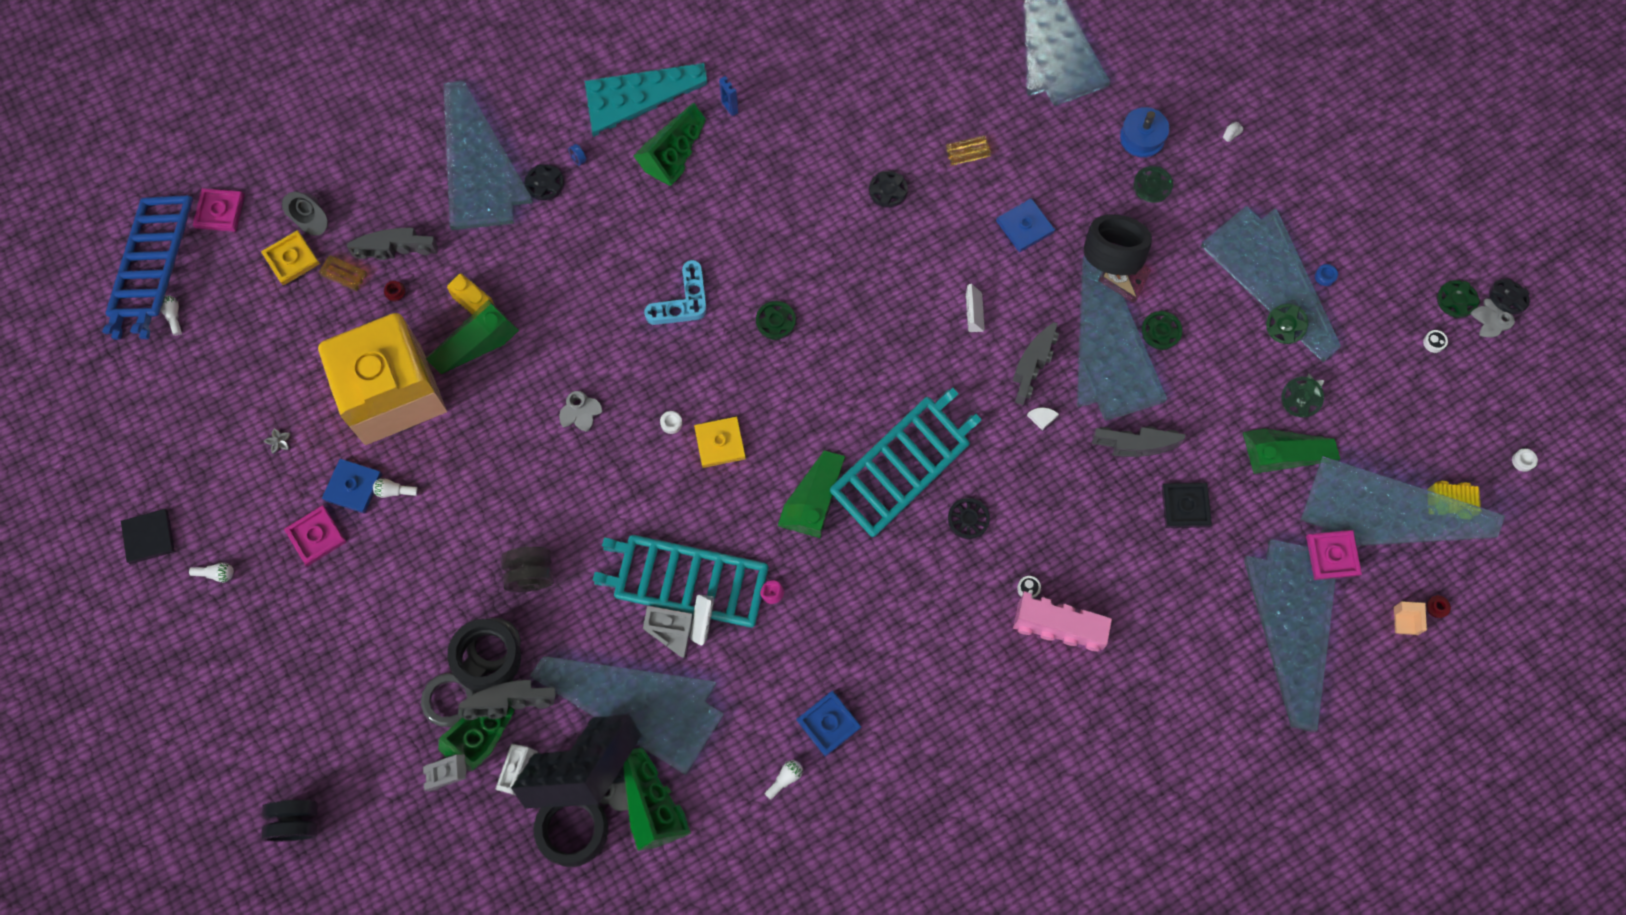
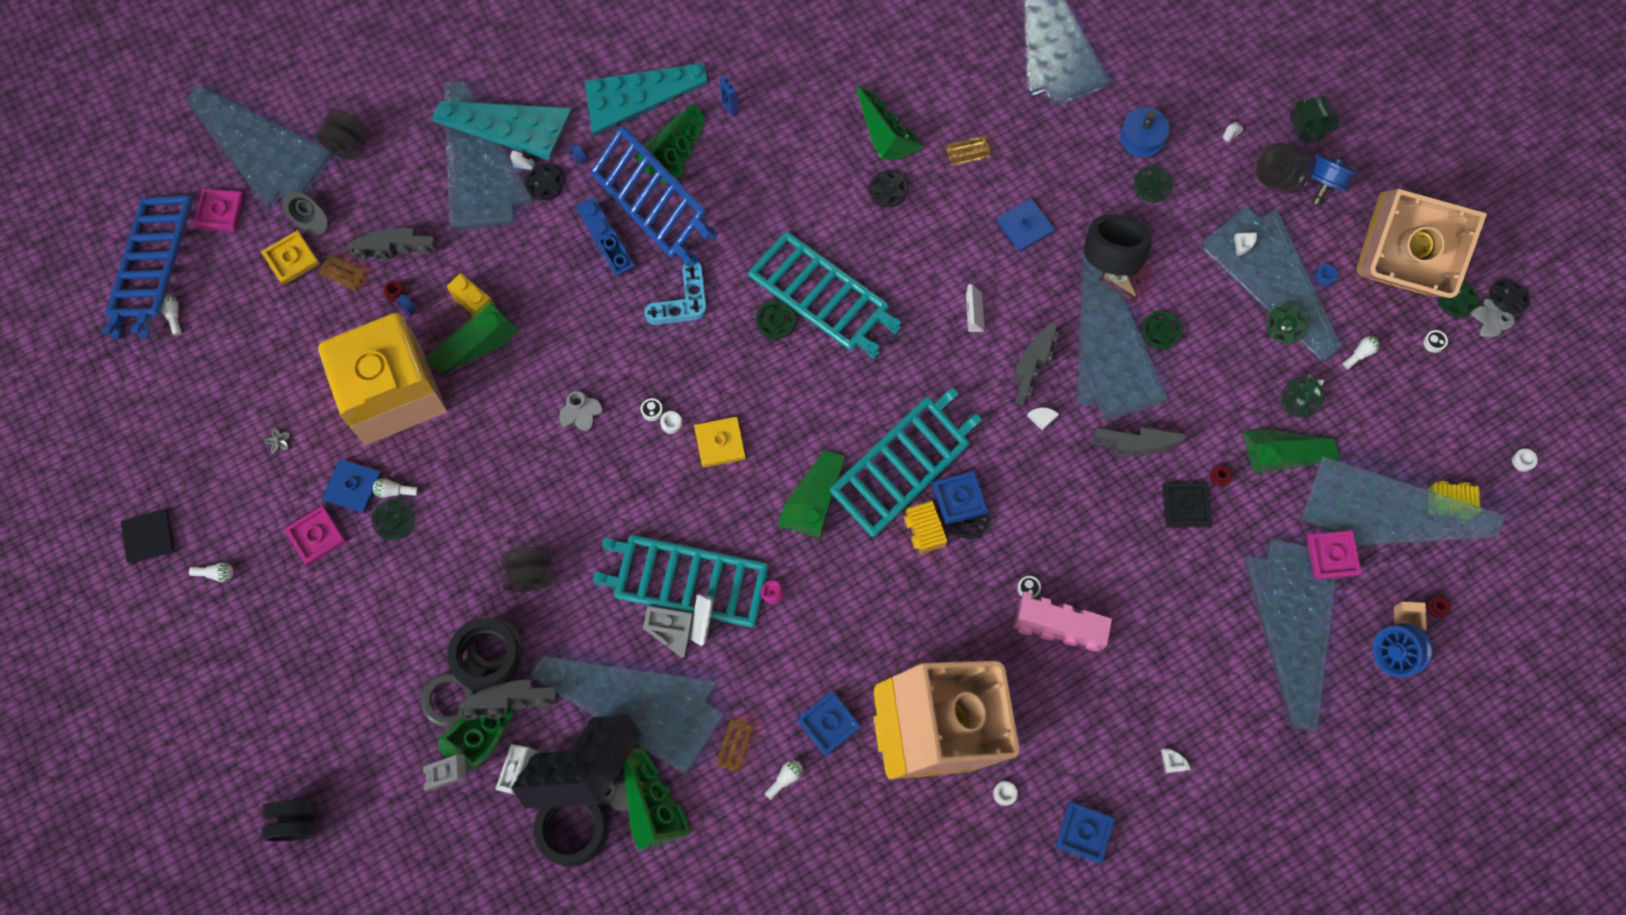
none -> clear light blue wing [185,85,333,210]
none -> clear smoke wheel [315,109,370,160]
none -> clear green wheel [372,499,415,541]
none -> blue tile [396,295,416,316]
none -> teal wing [432,101,571,160]
none -> white tile [510,151,536,170]
none -> blue slope [575,197,635,277]
none -> blue bar [591,126,719,266]
none -> white tile [640,398,663,421]
none -> clear yellow tile [716,719,754,772]
none -> teal bar [748,232,901,359]
none -> green wedge [856,86,923,161]
none -> light nougat piece [874,661,1019,779]
none -> yellow brick [903,501,947,554]
none -> blue plate [931,471,988,525]
none -> white tile [993,781,1018,806]
none -> blue plate [1054,801,1116,865]
none -> white tile [1161,749,1191,774]
none -> dark red plate [1209,465,1233,487]
none -> white tile [1234,233,1257,256]
none -> clear smoke wheel [1256,142,1313,194]
none -> clear green brick [1290,95,1339,143]
none -> blue wheel [1306,154,1358,205]
none -> white piece [1343,336,1380,369]
none -> light nougat piece [1356,189,1487,298]
none -> blue wheel [1372,623,1433,678]

